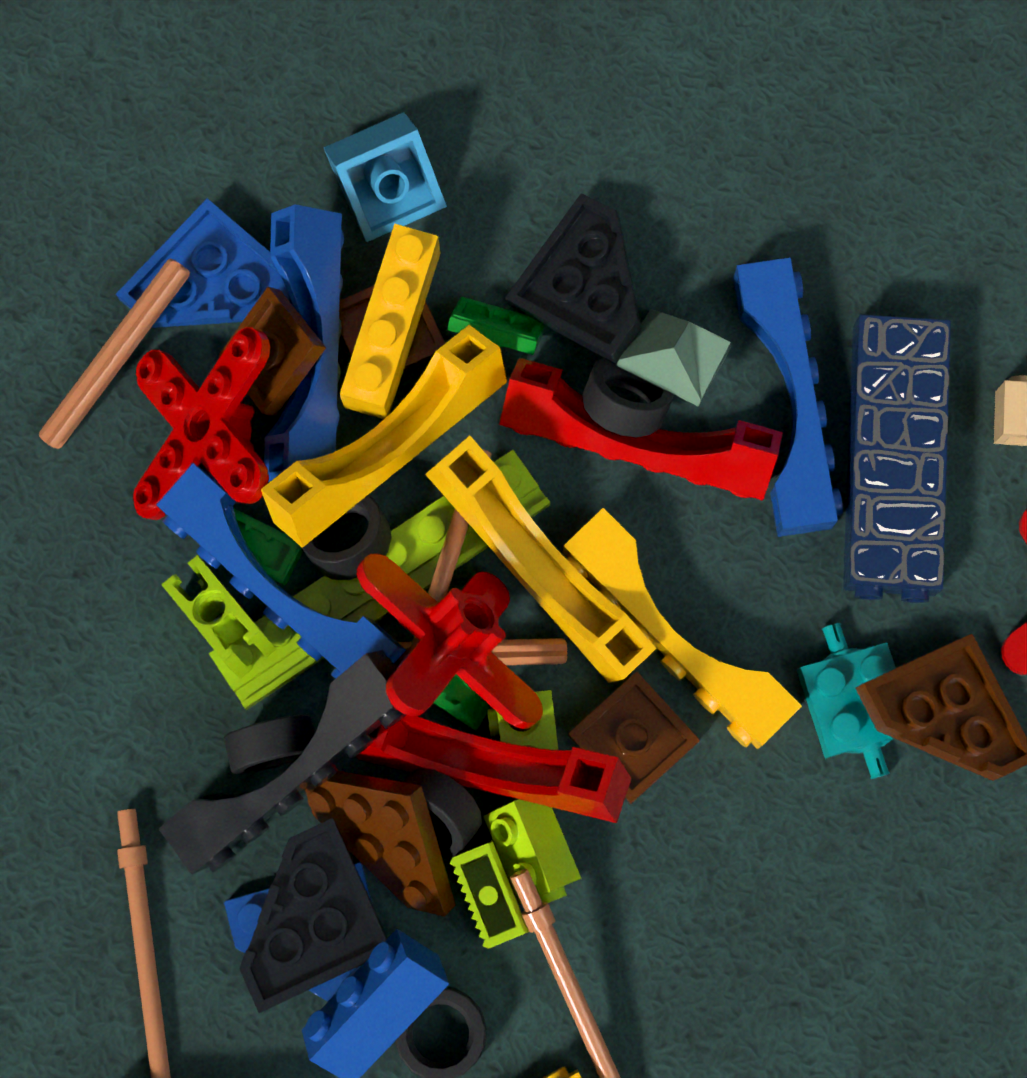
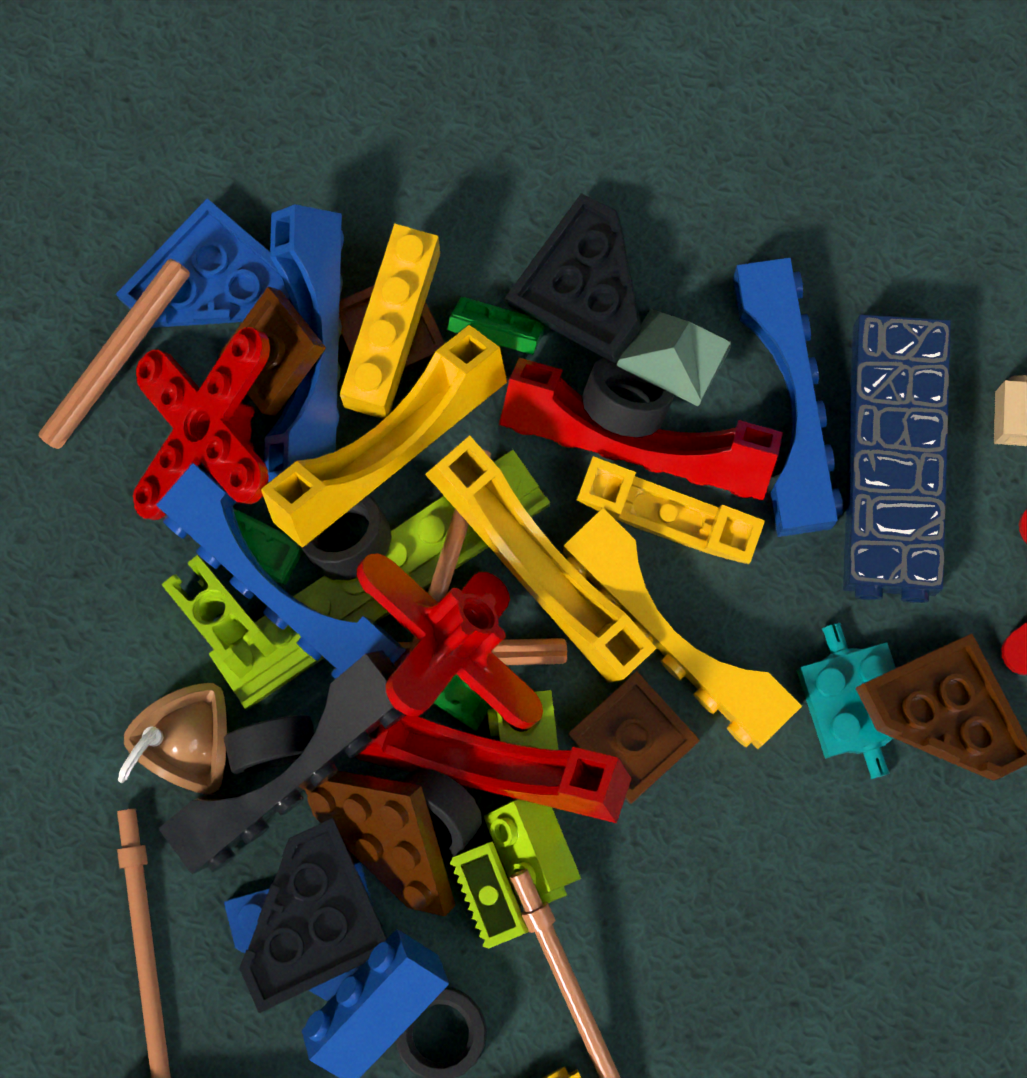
dark azure slope [324,112,447,242] -> none
none -> medium nougat hat [118,683,227,794]
none -> yellow slope [577,456,765,564]

